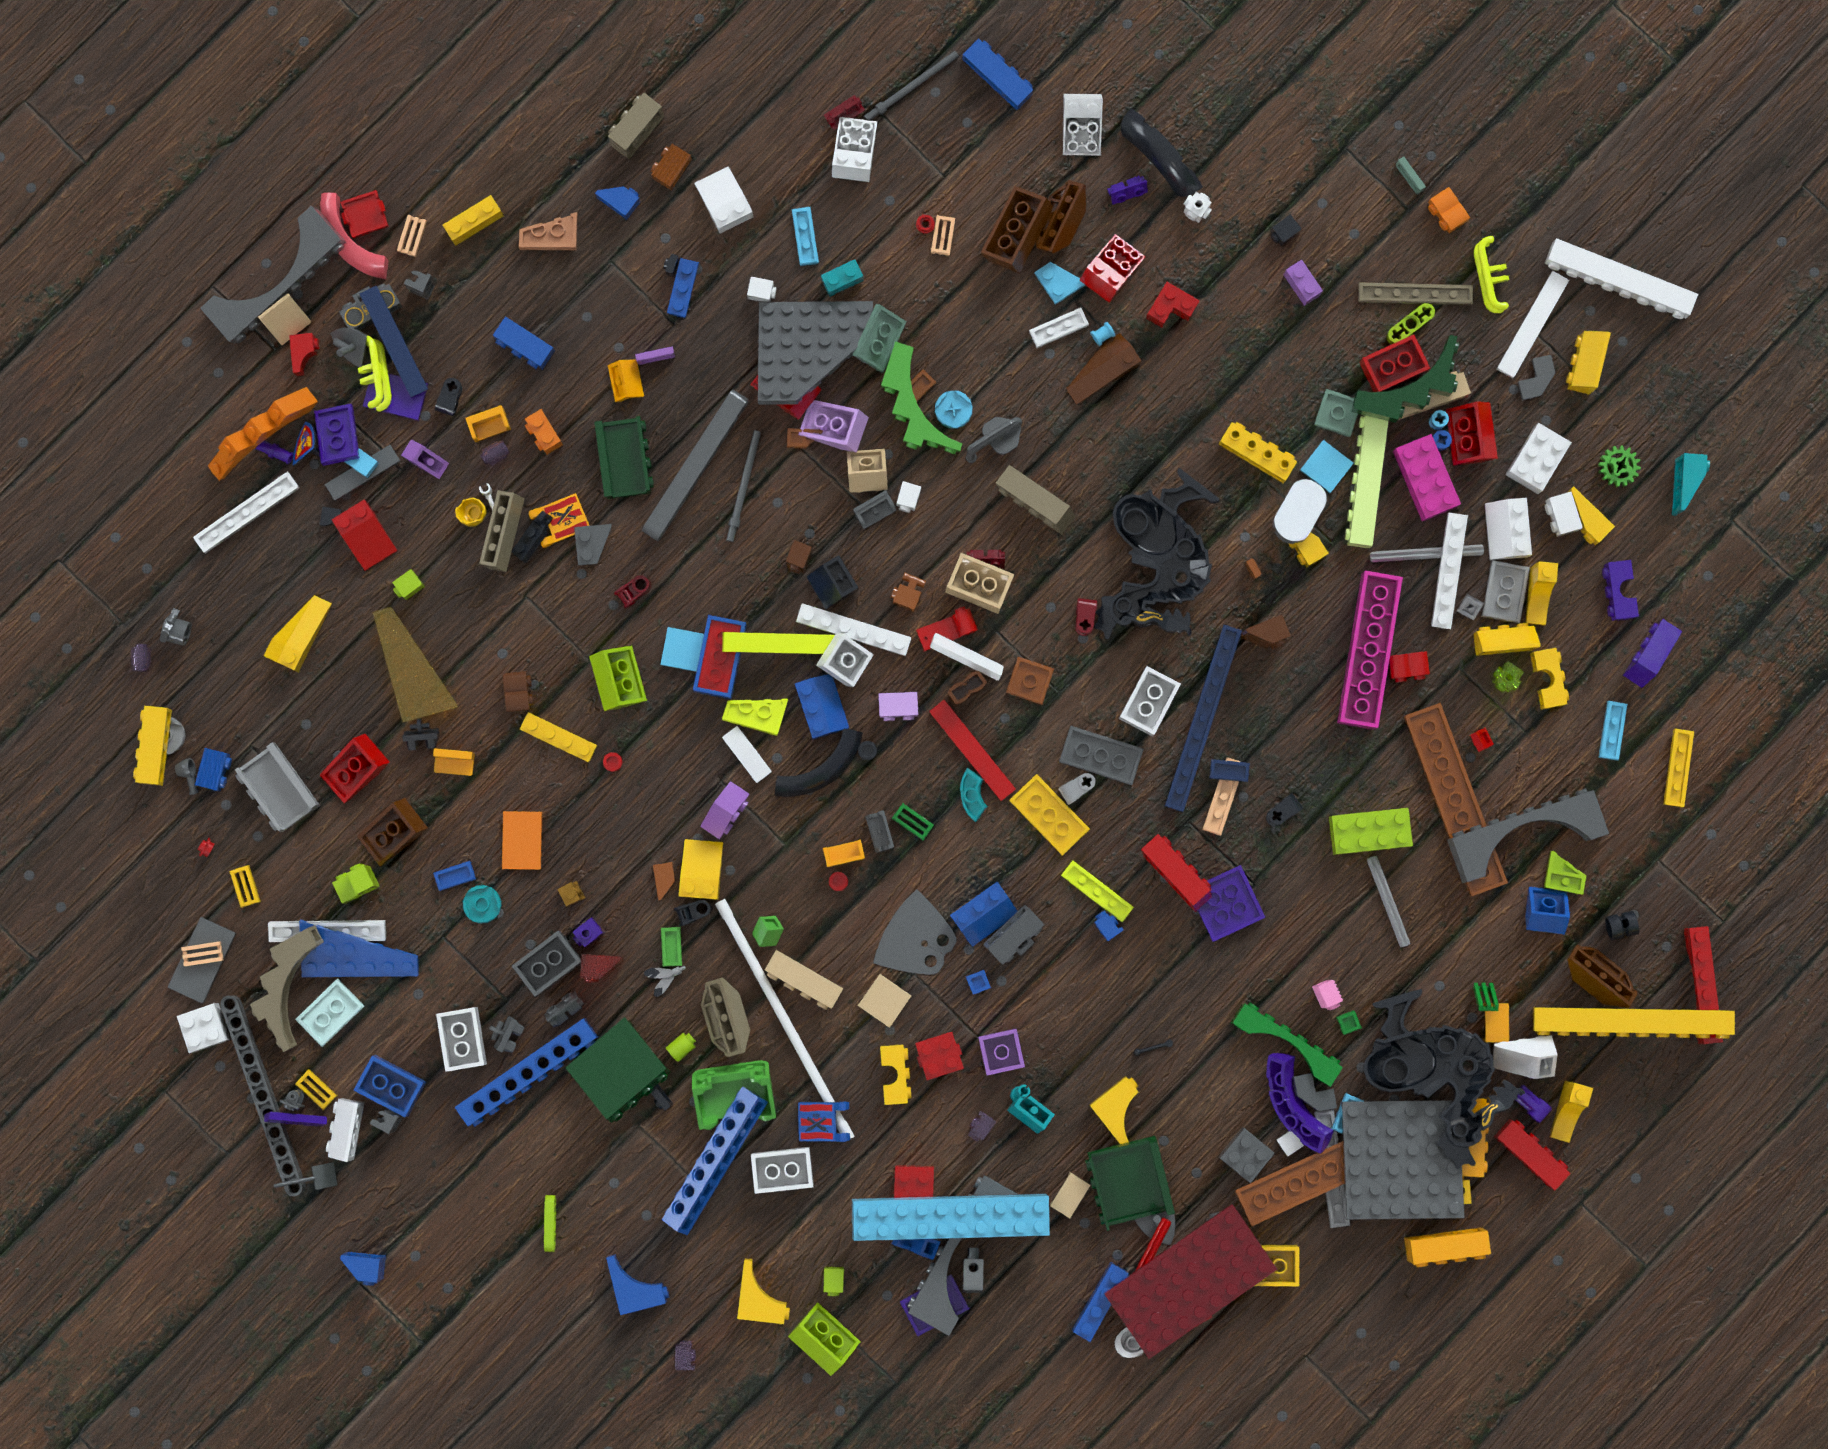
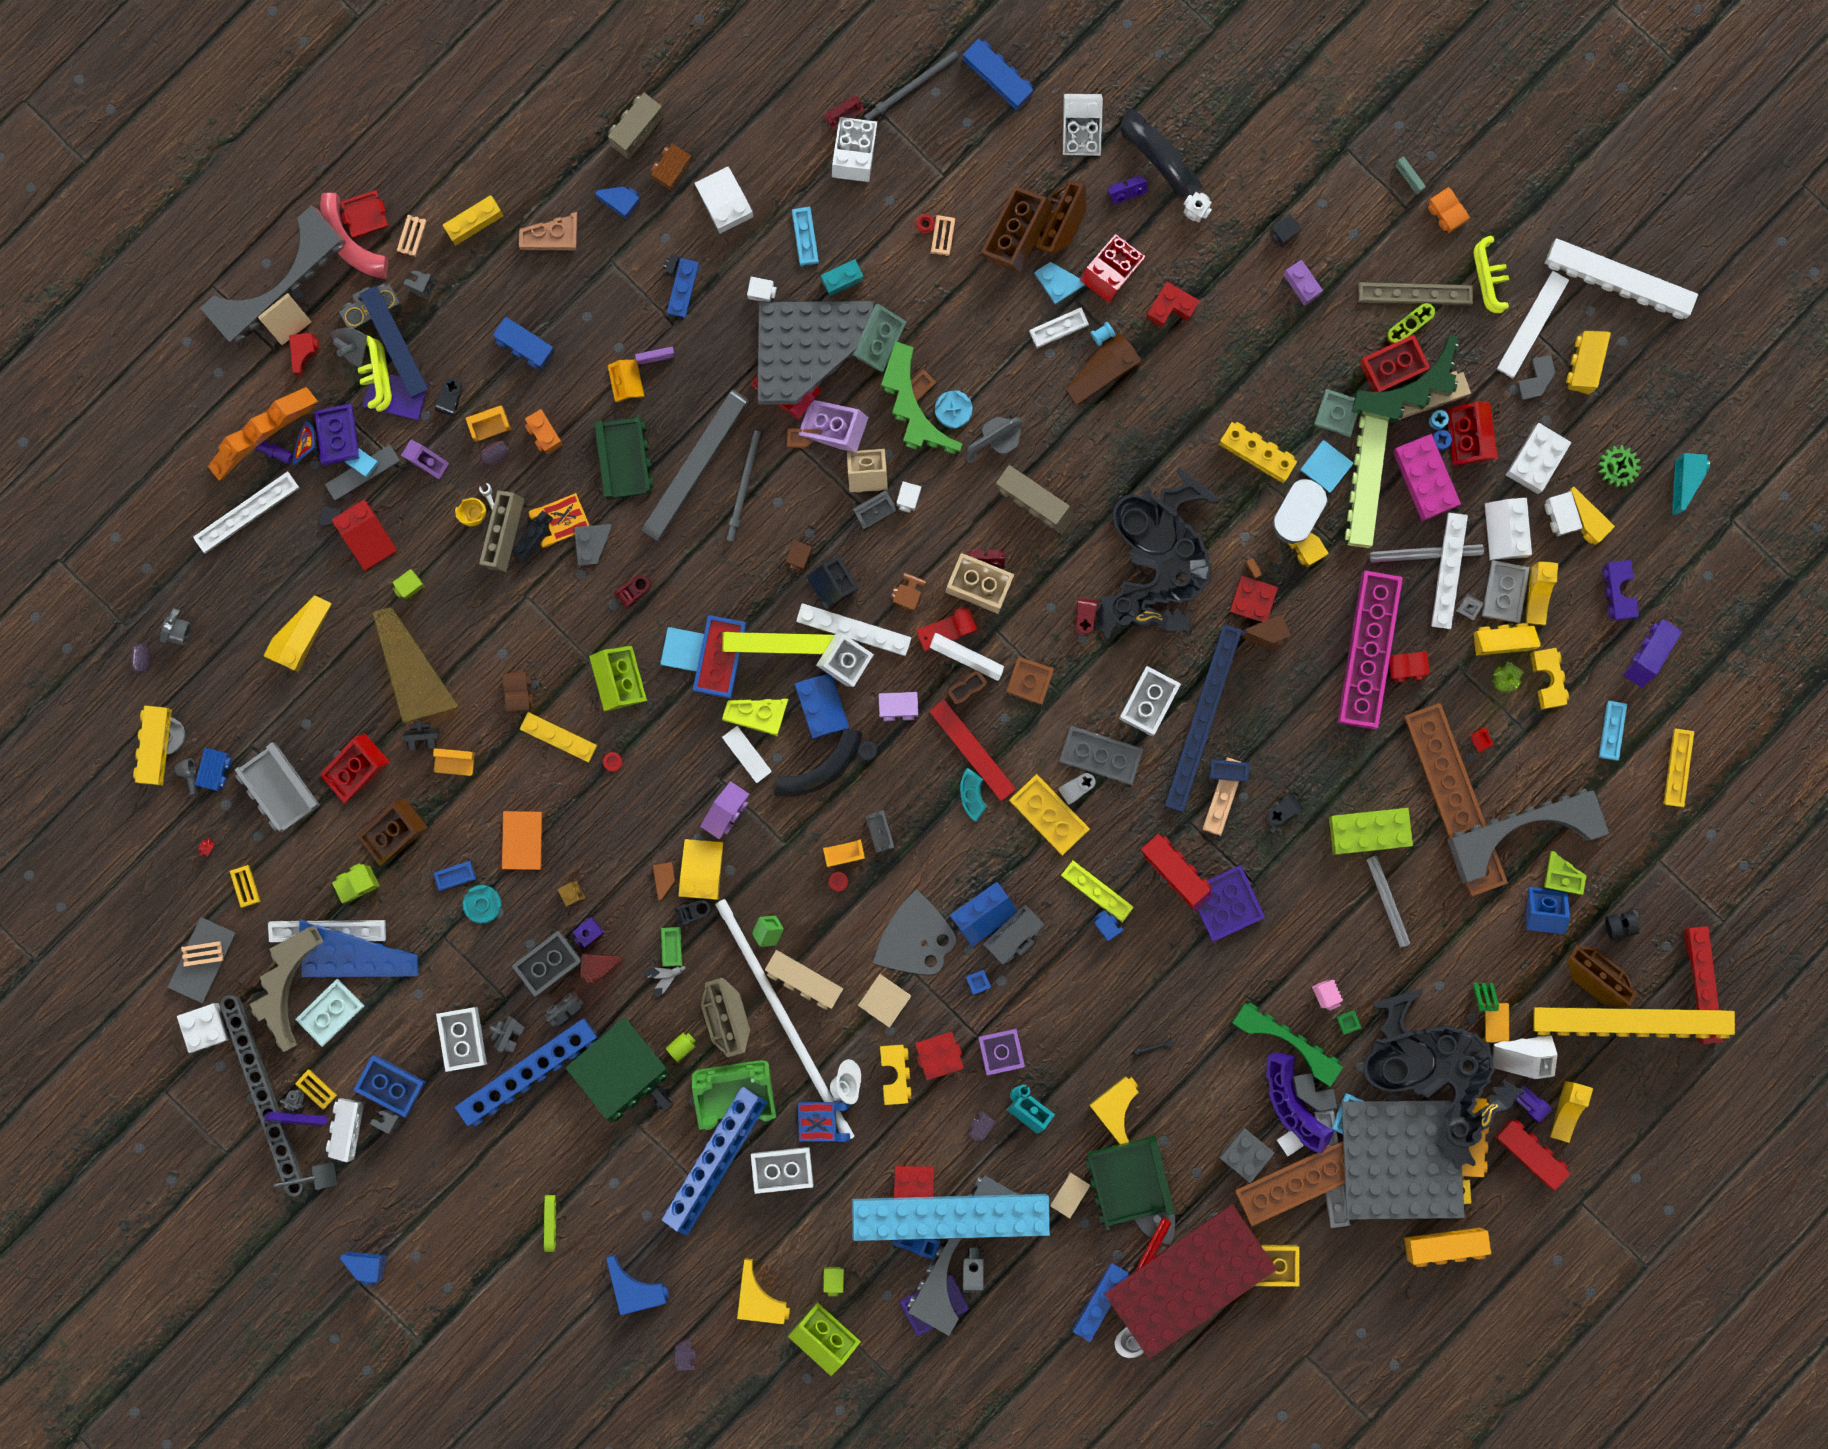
green tile [892,803,934,841] -> none
none -> white piece [830,1059,861,1105]
none -> red plate [1230,576,1278,623]

